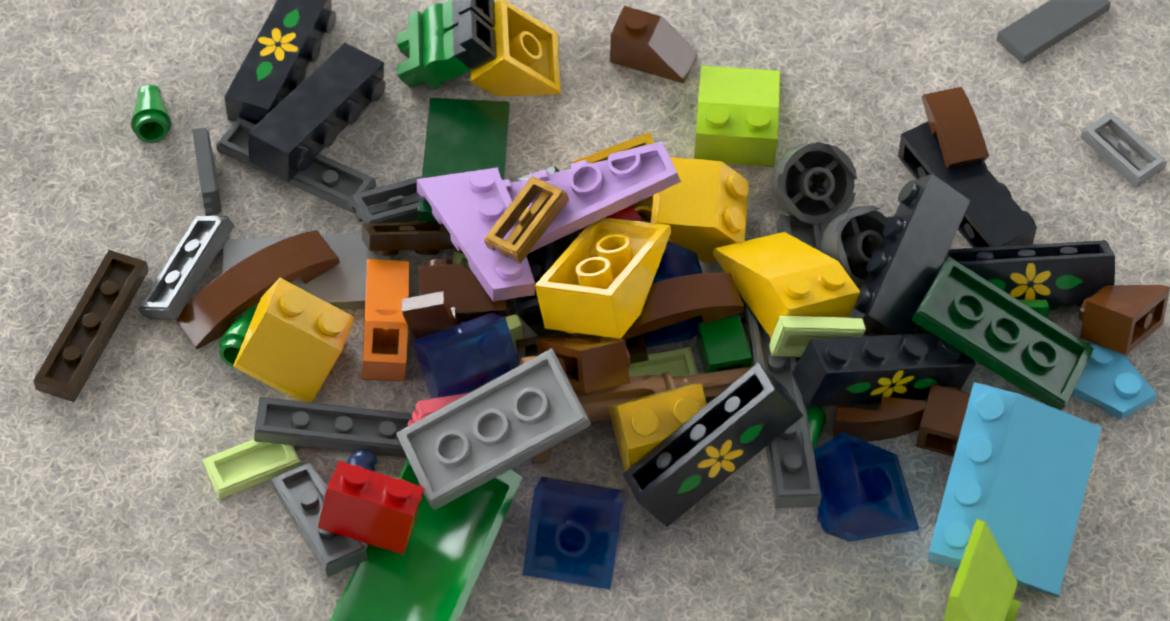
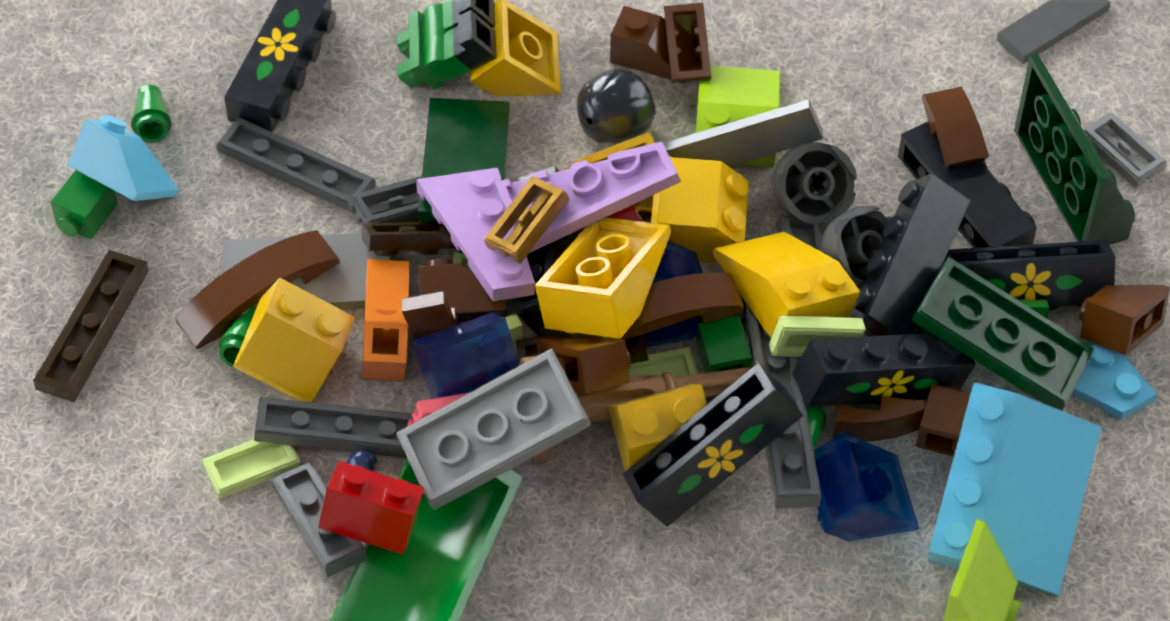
dark grey tile [138,216,234,320] -> none
dark grey tile [192,127,222,216] -> none
black brick [248,43,386,182] -> none
clear blue slope [522,477,629,590] -> none
none -> green brick [51,170,118,239]
none -> medium azure slope [68,115,179,201]
none -> black piece [576,69,656,143]
none -> dark grey tile [663,99,823,167]
none -> reddish brown slope [664,2,711,83]
none -> dark green slope [1014,53,1135,245]

